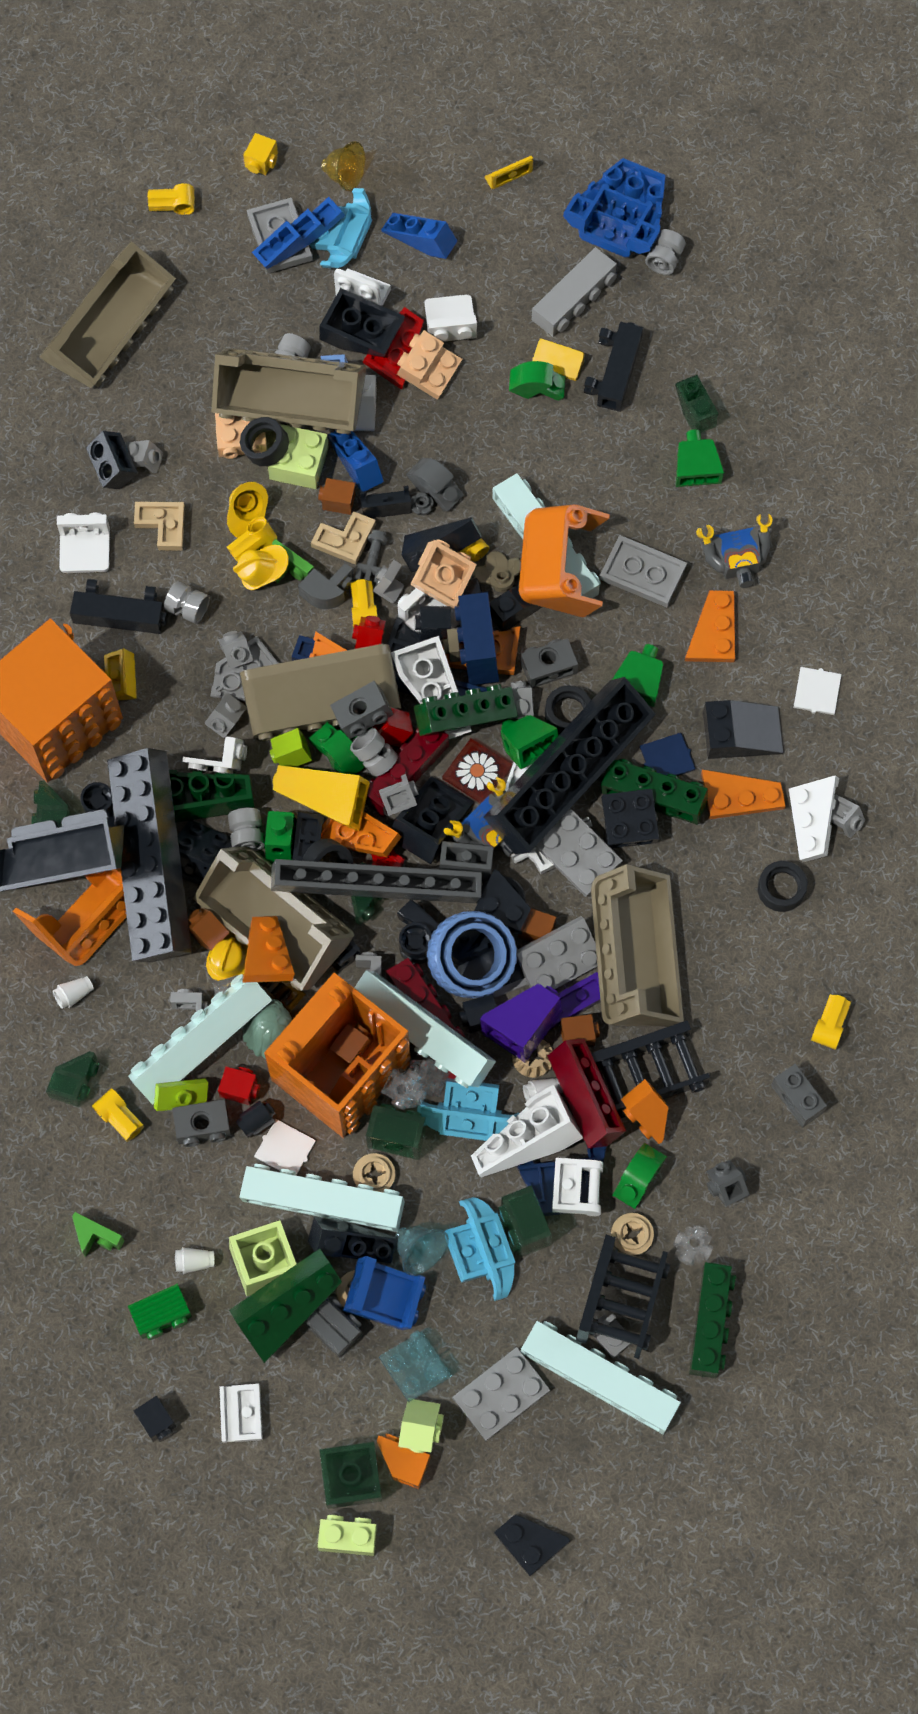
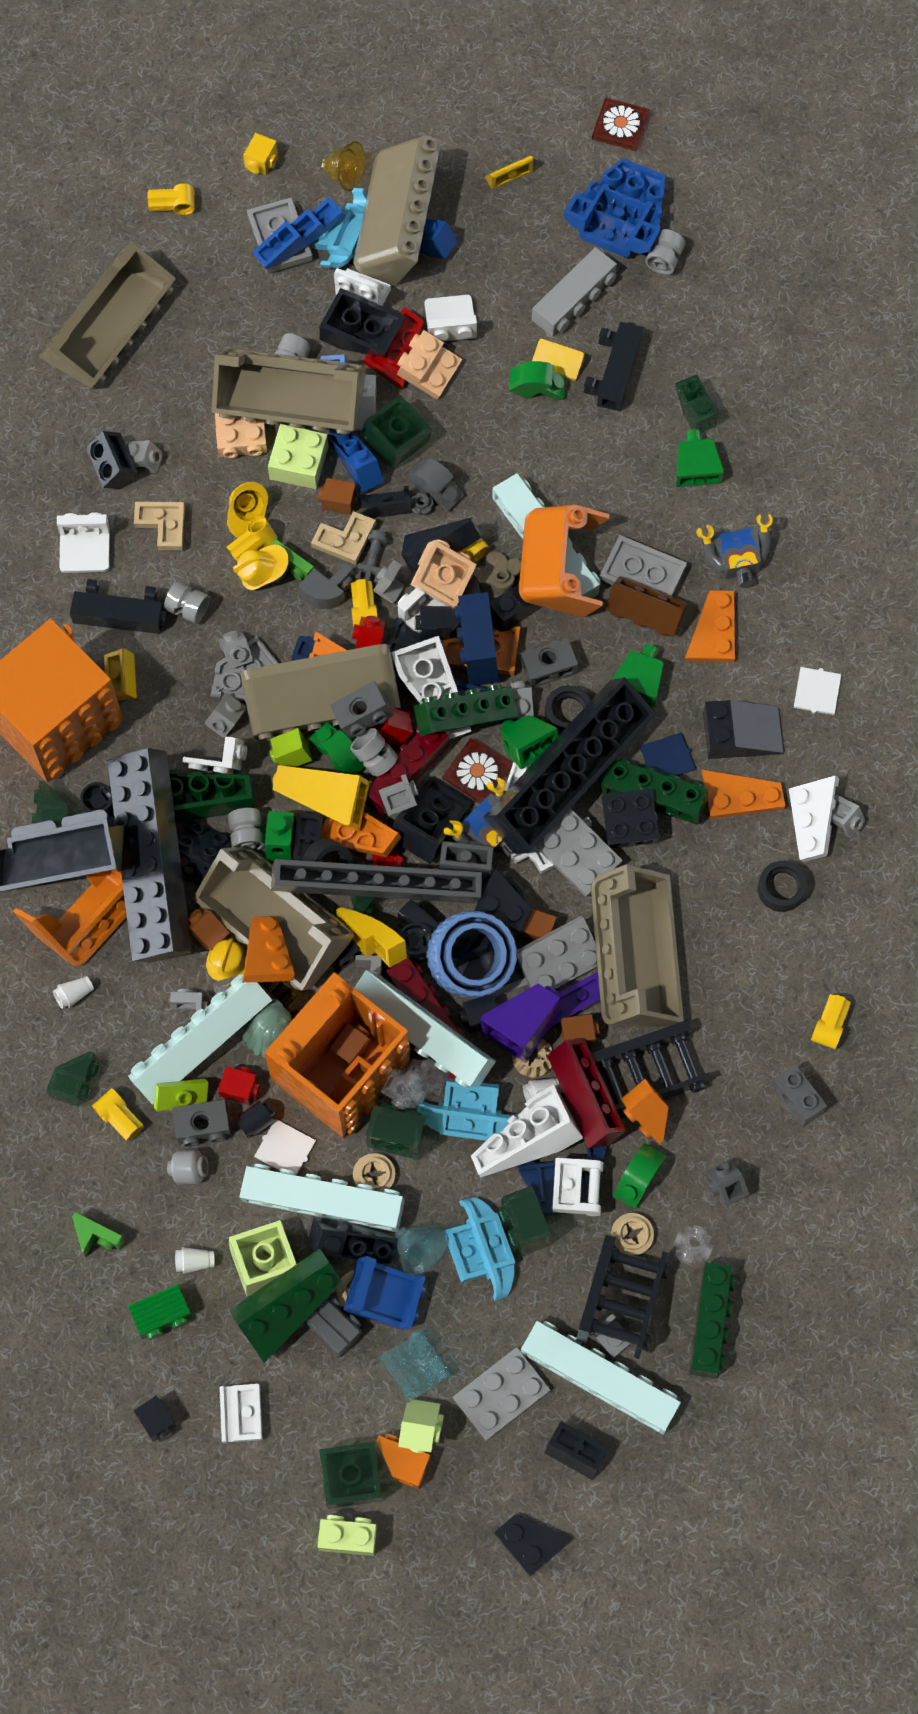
black tyre [240,417,289,466] -> none
dark tan plate [443,628,460,662] -> none
none -> light grey head [167,1150,209,1185]
none -> yellow slope [336,907,407,967]
none -> dark tan windscreen [354,135,441,286]
none -> clear green brick [361,395,432,469]
none -> black hinge [545,1421,609,1480]
none -> tile [592,97,649,151]
none -> reddish brown brick [605,576,688,637]

